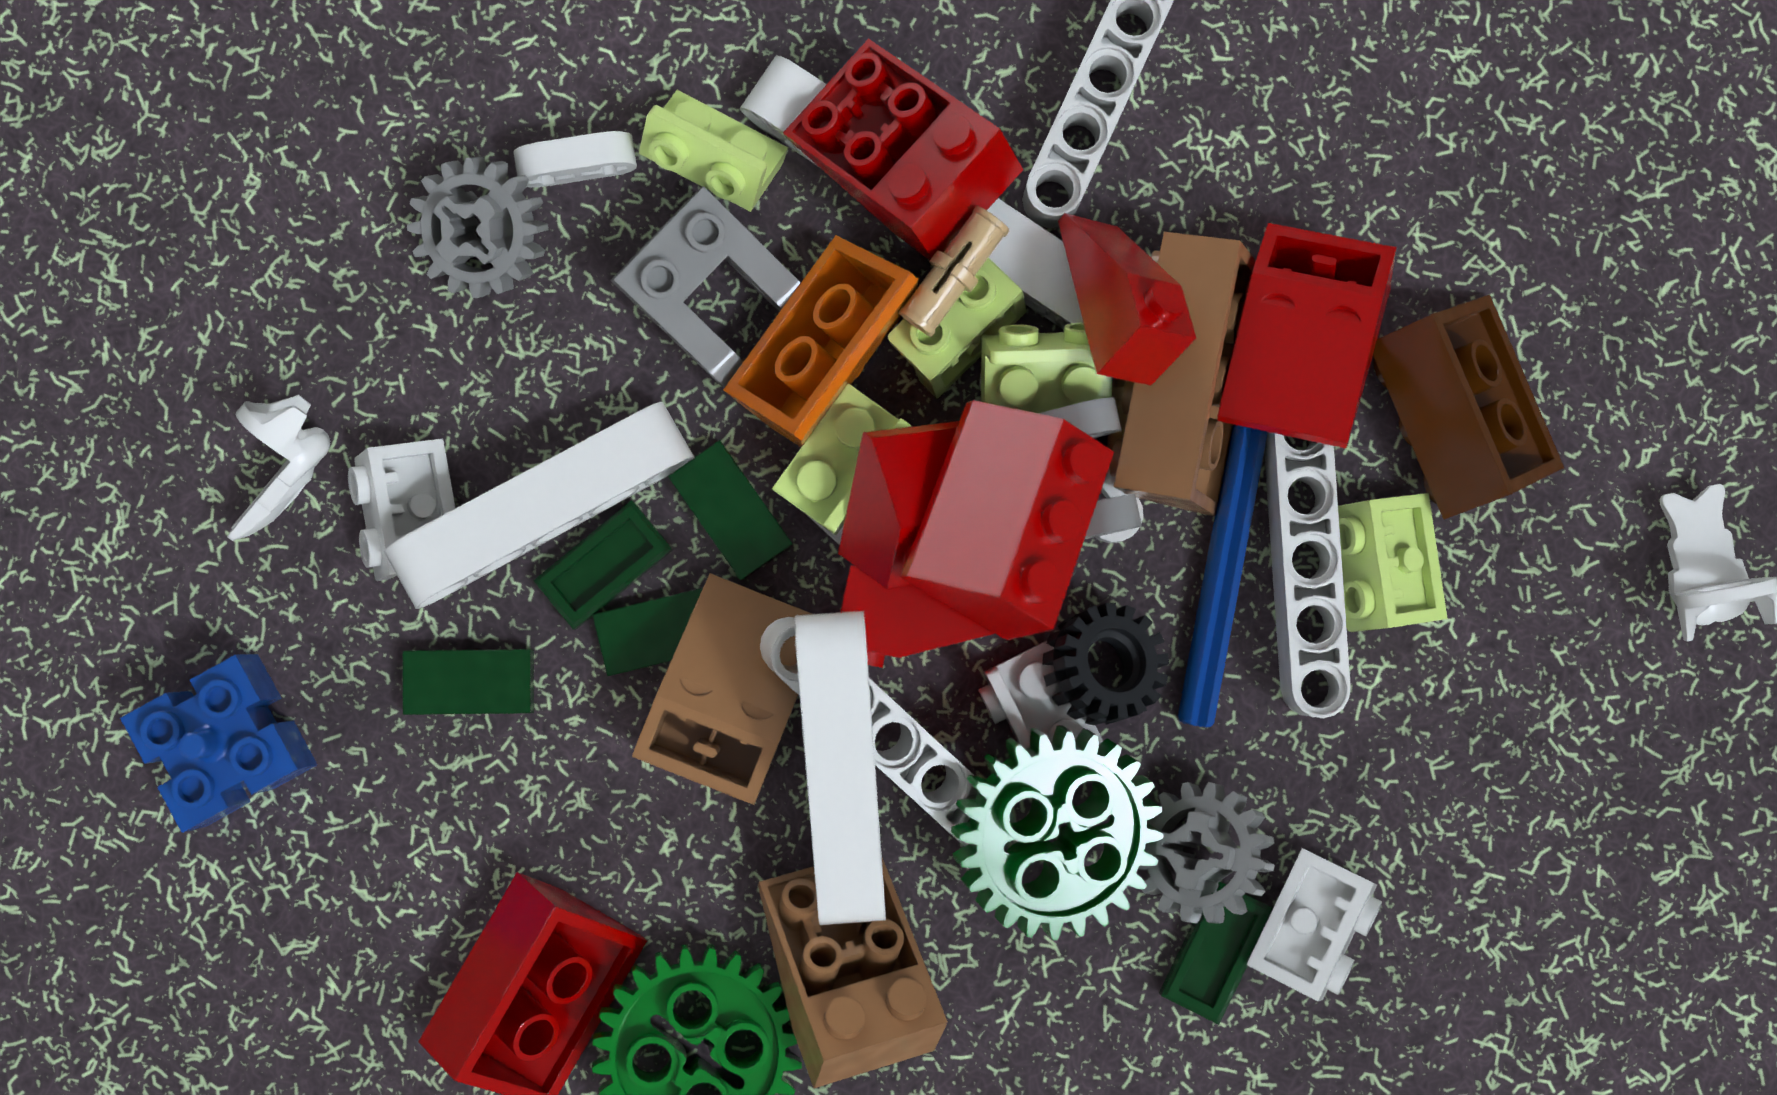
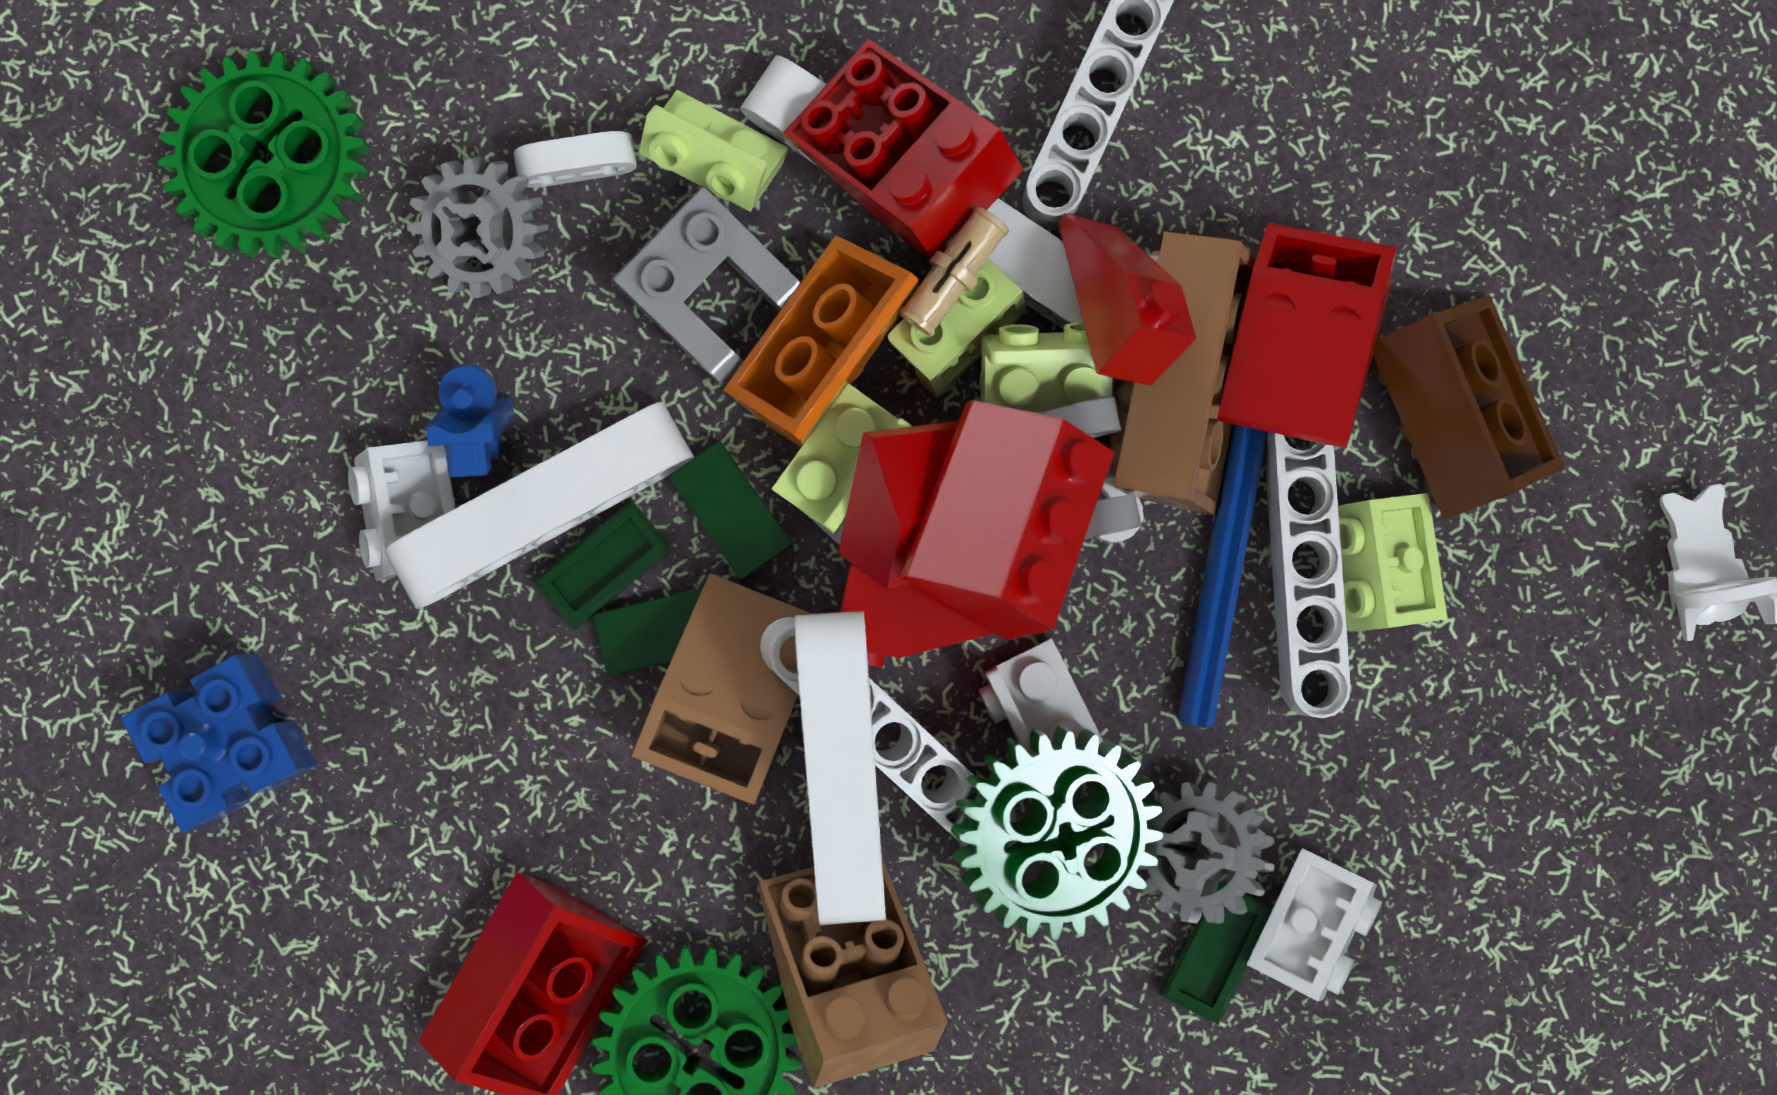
white hair [227,394,330,541] -> none
dark green tile [403,649,534,715] -> none
black tyre [1042,603,1169,725] -> none
none -> green gear [158,51,371,260]
none -> blue hips [426,363,514,477]

